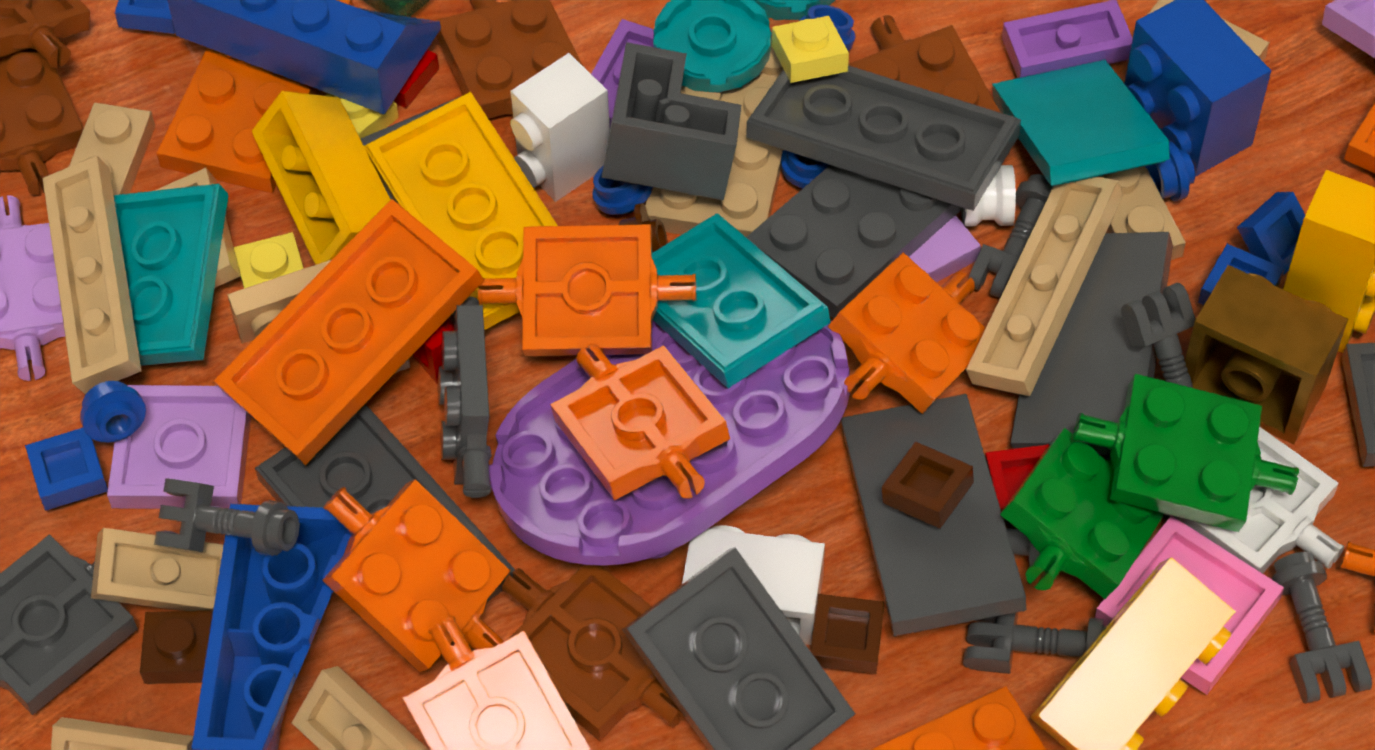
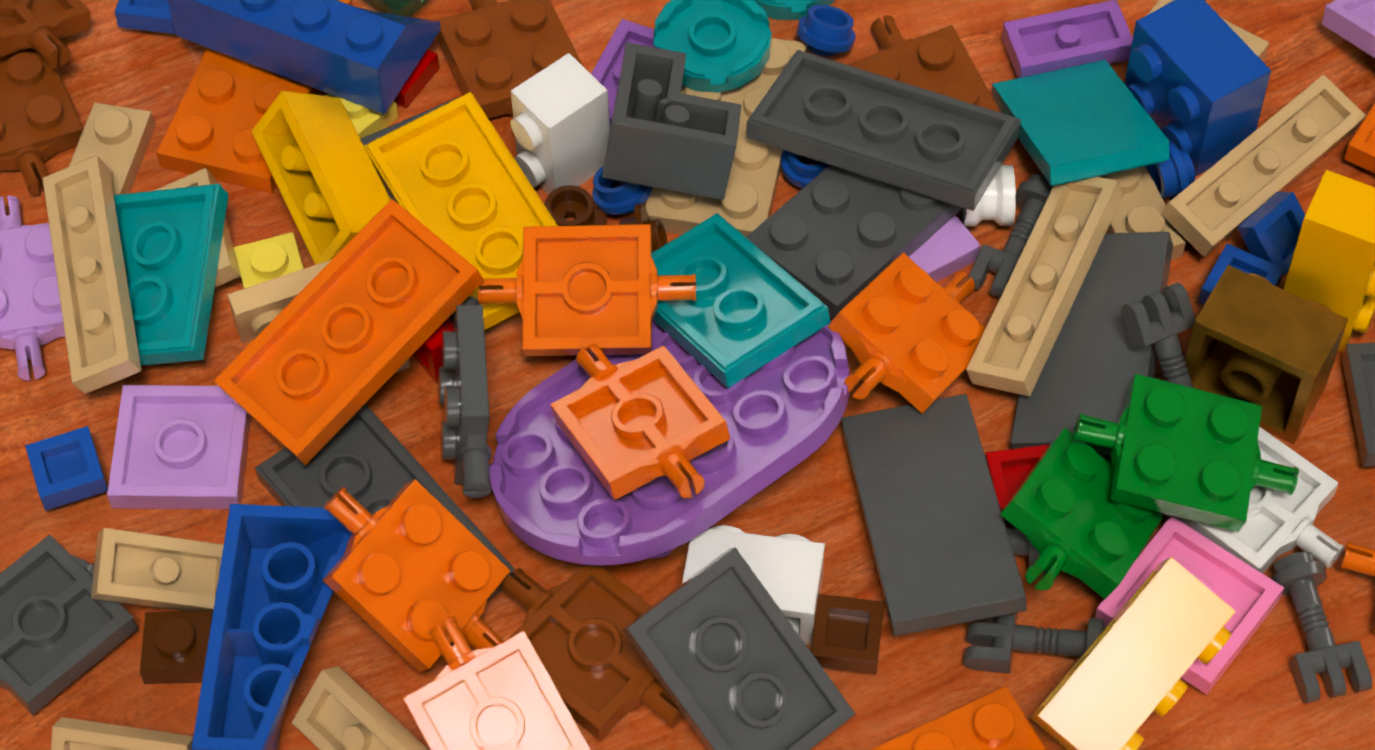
blue plate [80,381,146,443] -> none
dark grey hinge [154,478,299,556] -> none
light yellow plate [772,16,849,83] -> none
reddish brown plate [881,441,974,529] -> none
none -> reddish brown plate [543,185,607,226]
none -> tan plate [1161,74,1366,258]

